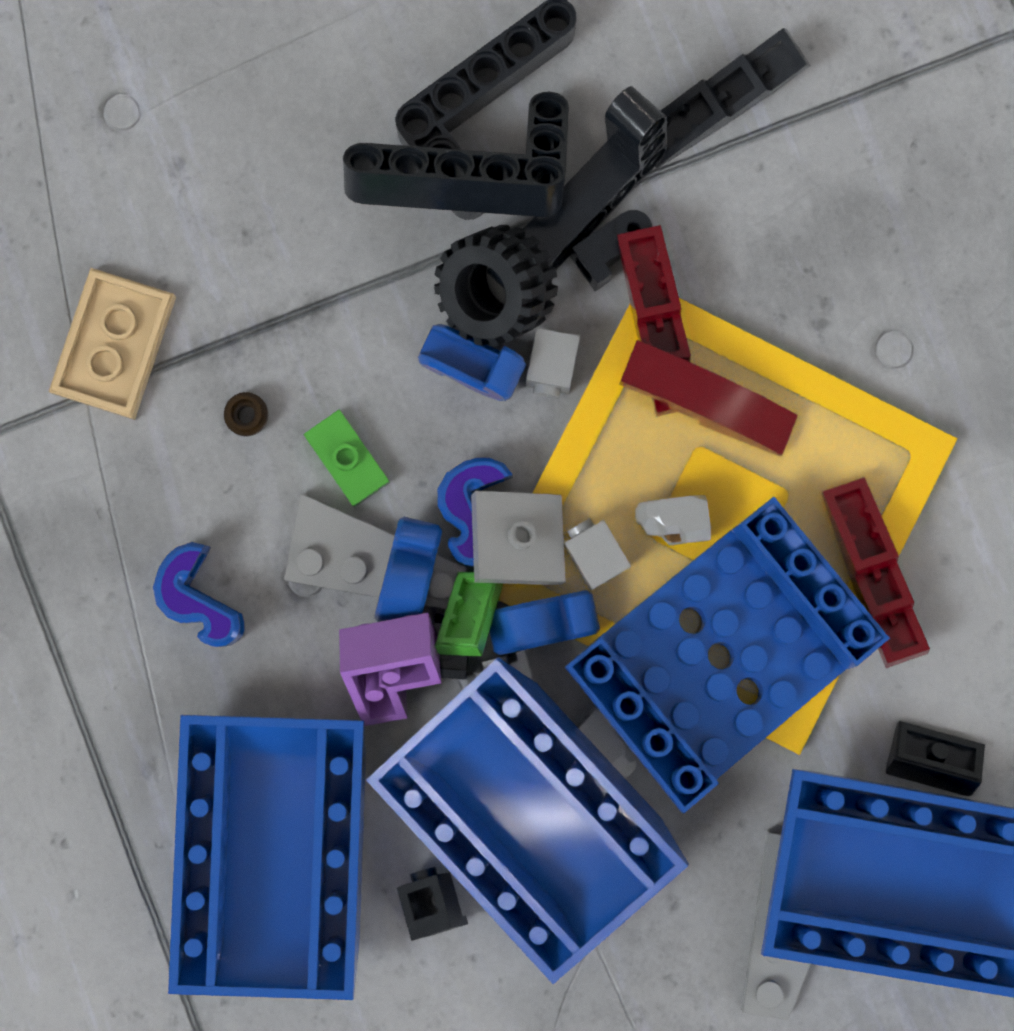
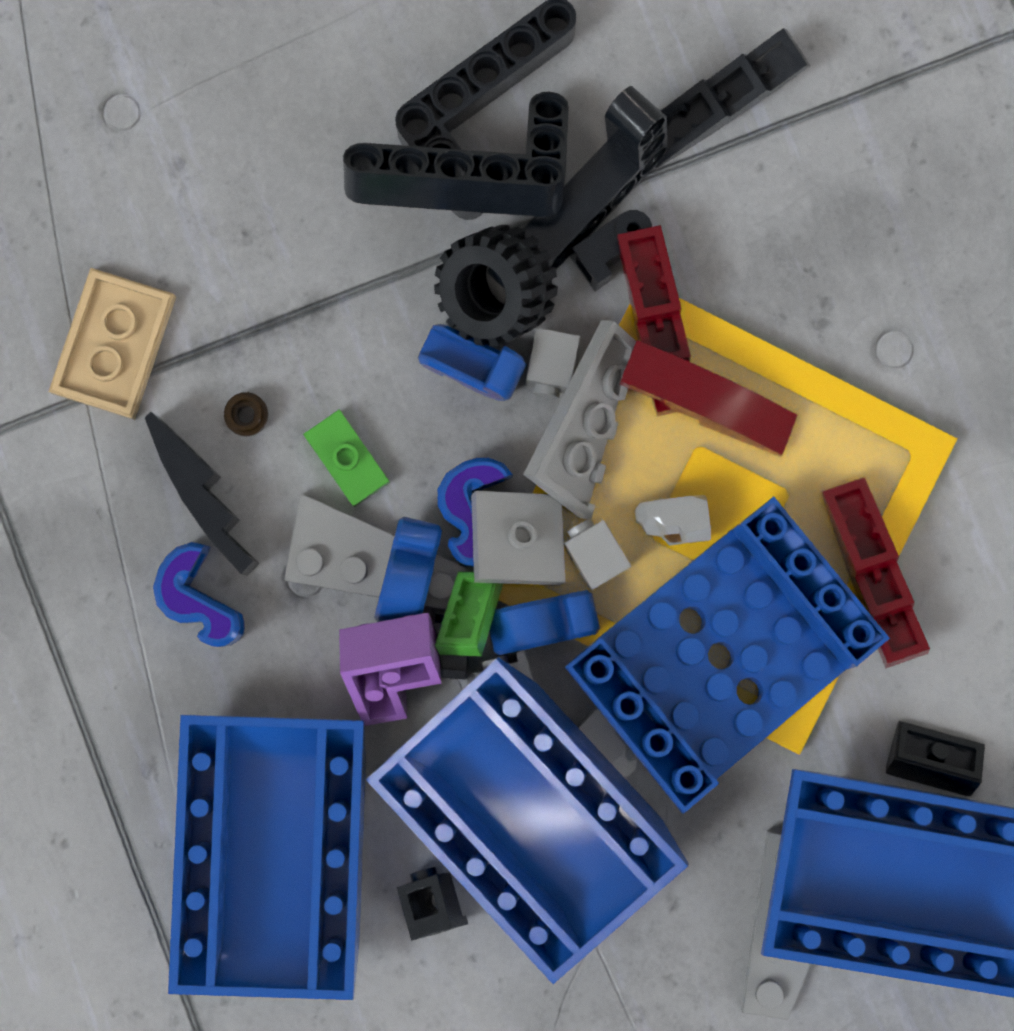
none -> black slope [145,412,259,576]
none -> light grey wing [523,320,636,519]

